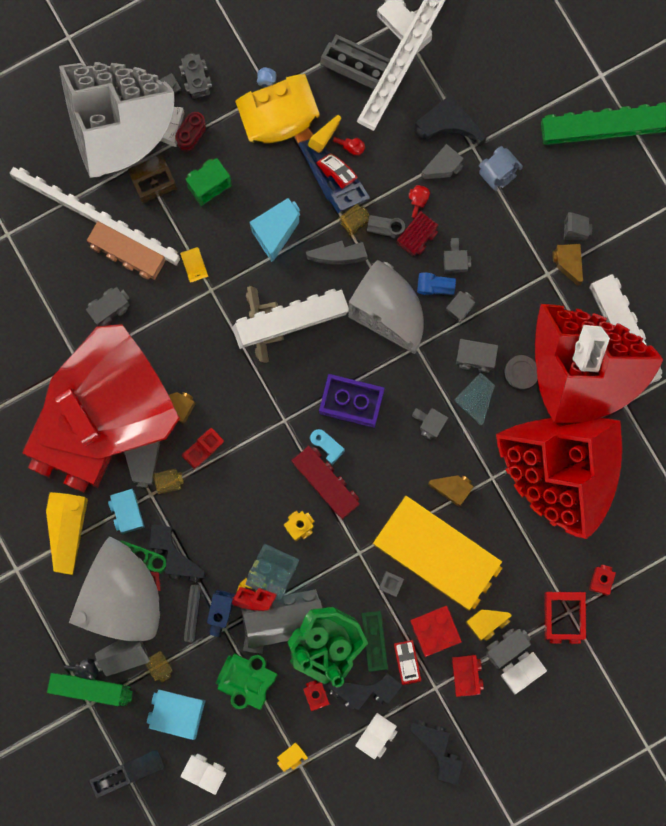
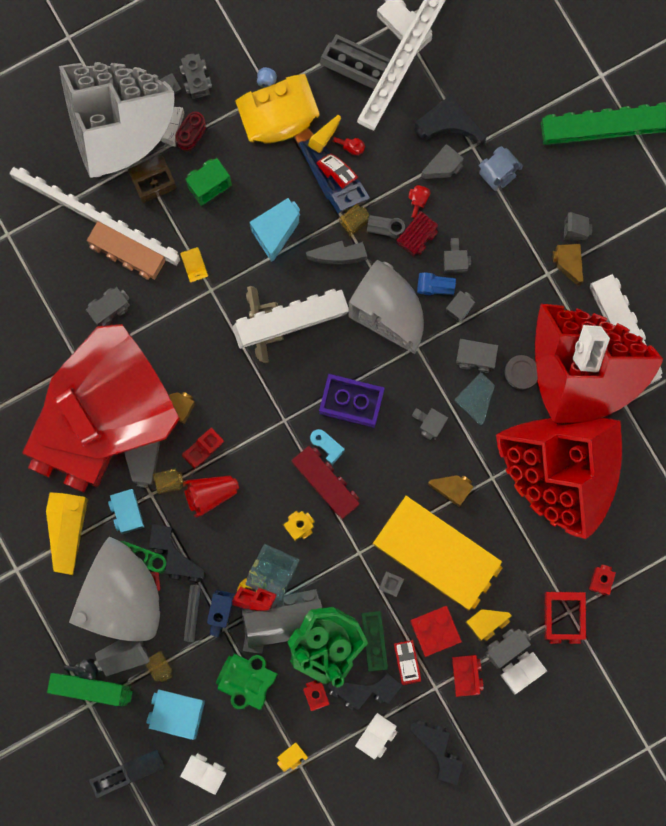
none -> red cone [183,476,239,518]

